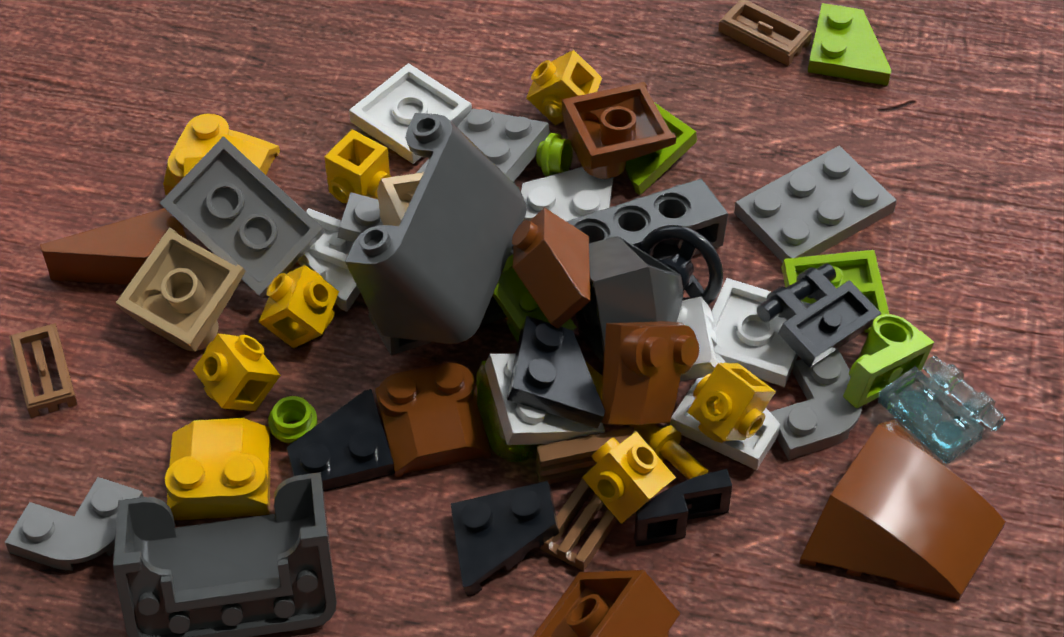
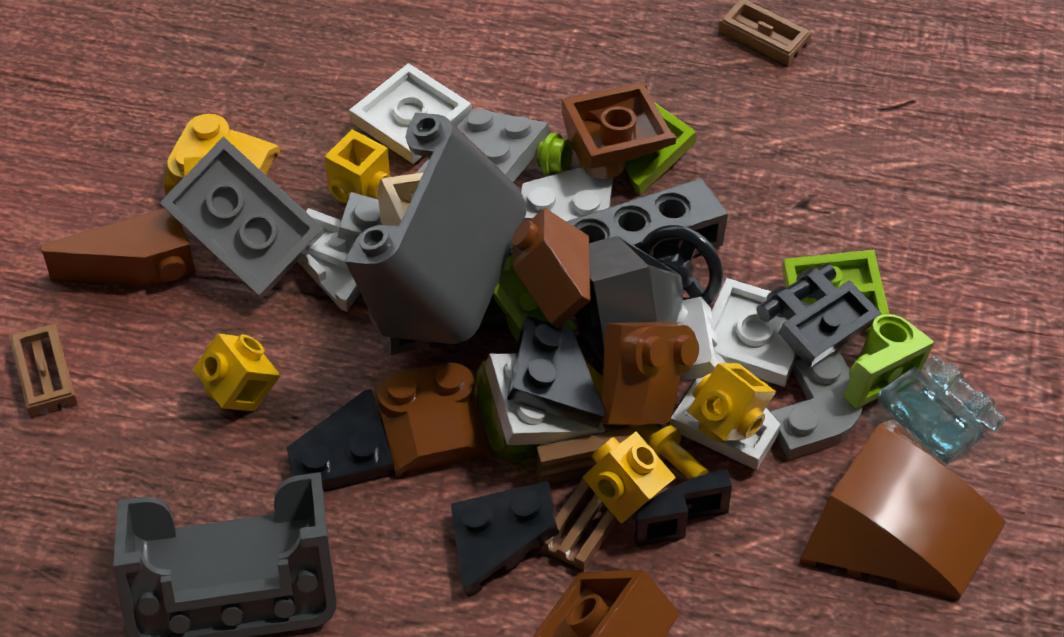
light grey plate [5,477,144,571] -> none
tan slope [116,227,246,352] -> none
yellow slope [165,418,271,521] -> none
yellow brick [259,265,339,348] -> none
lime plate [268,396,318,443] -> none
yellow brick [526,50,602,125] -> none
light grey plate [734,146,897,263] -> none
lime wing [808,3,891,86] -> none

